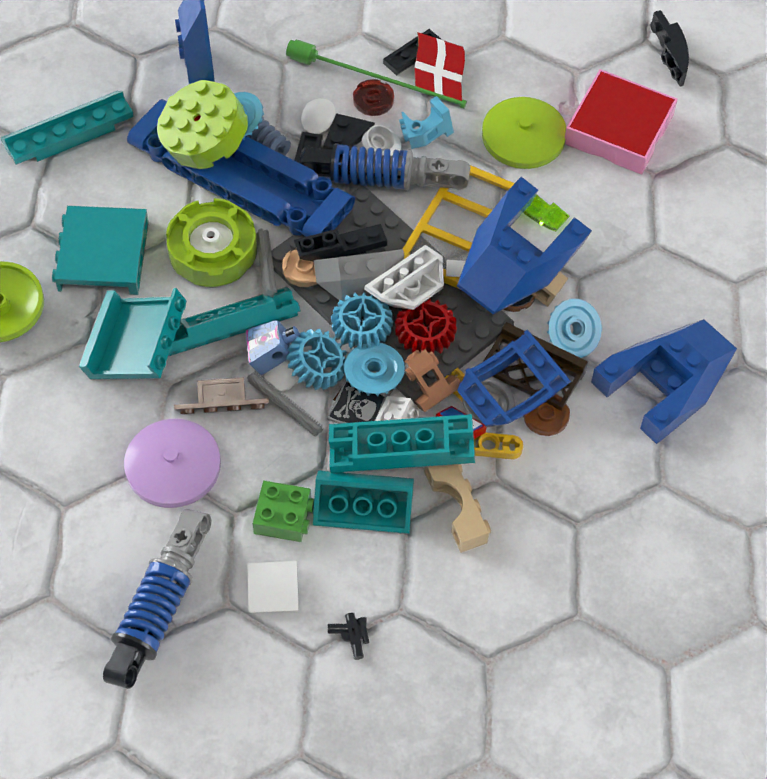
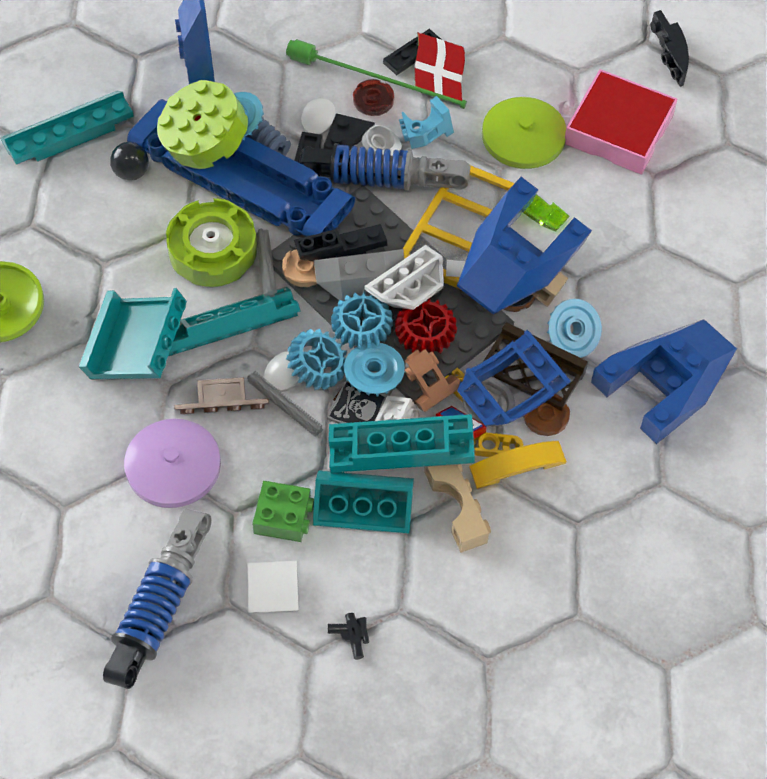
teal panel [52,205,149,295] -> none
medium blue torso [246,320,300,375] -> none
none -> black piece [110,142,149,181]
none -> yellow slope [469,441,567,489]

